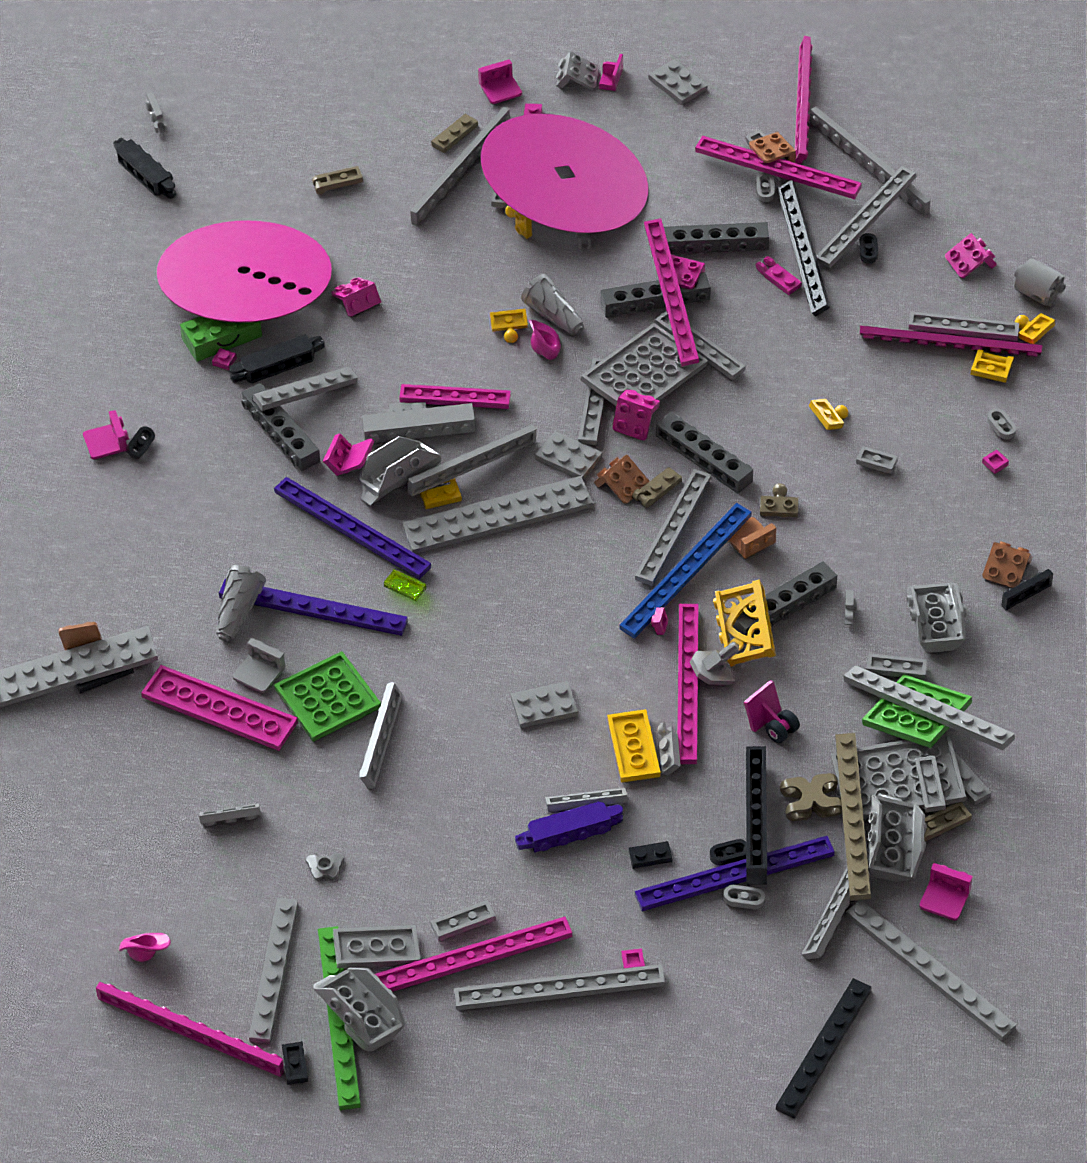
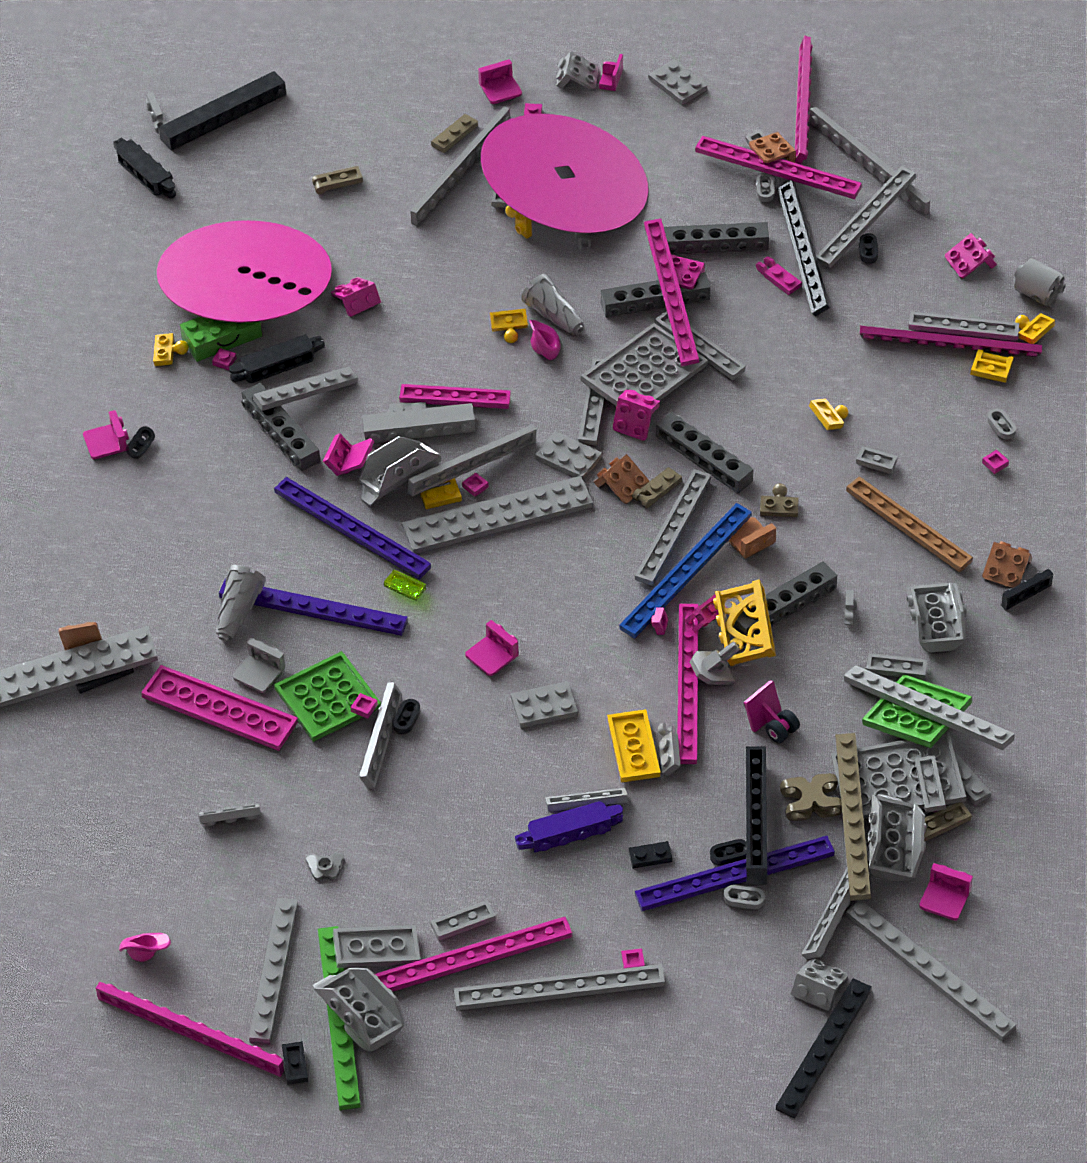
none -> yellow plate [153,333,189,366]
none -> black brick [159,71,286,151]
none -> dark pink plate [350,693,378,719]
none -> black plate [393,699,421,734]
none -> dark pink plate [462,473,489,497]
none -> dark pink bracket [465,620,519,676]
none -> dark pink hinge [684,594,728,633]
none -> light grey bracket [791,959,848,1011]
none -> medium nougat plate [846,476,973,572]

